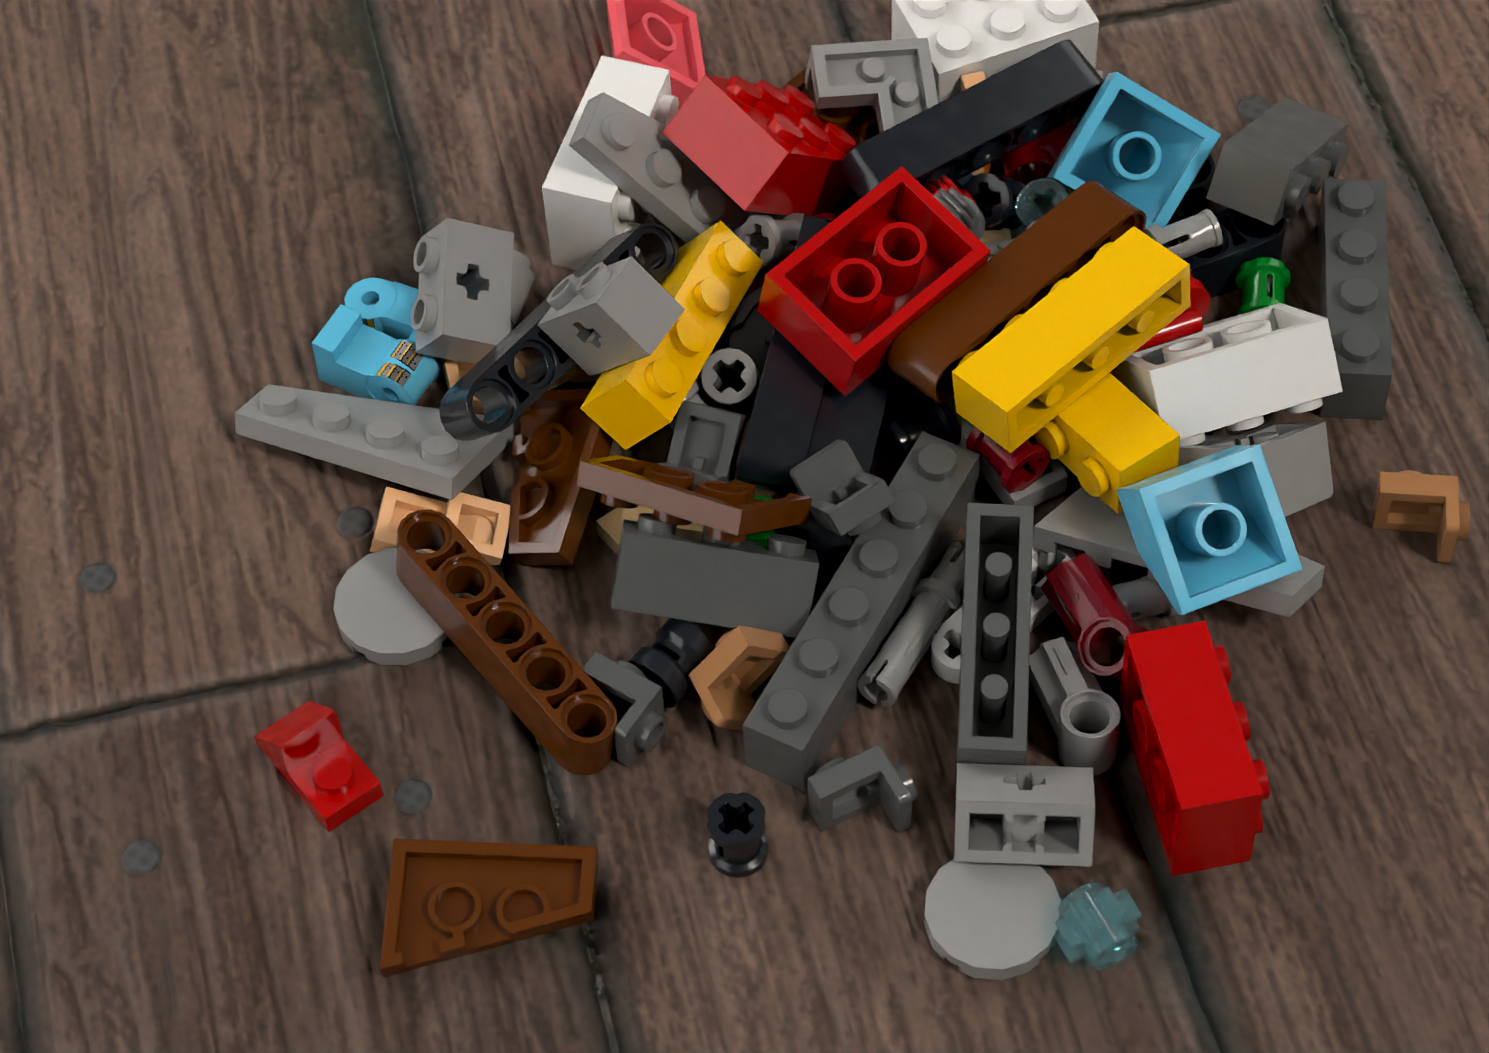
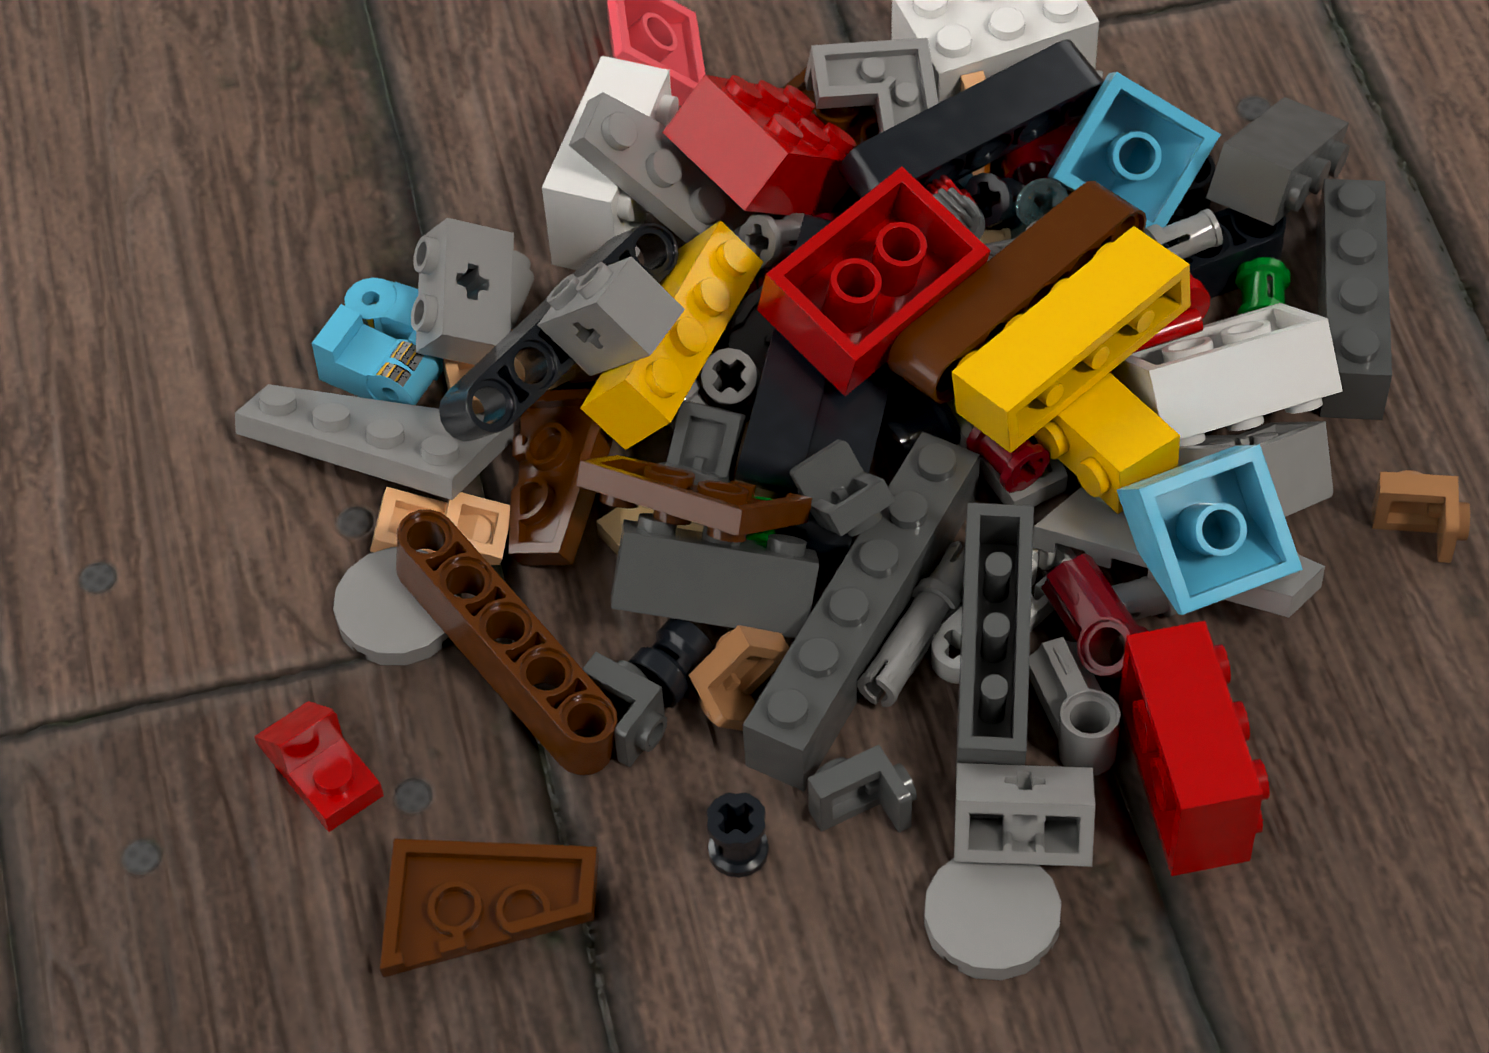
clear light blue gear [1054,882,1143,970] -> none

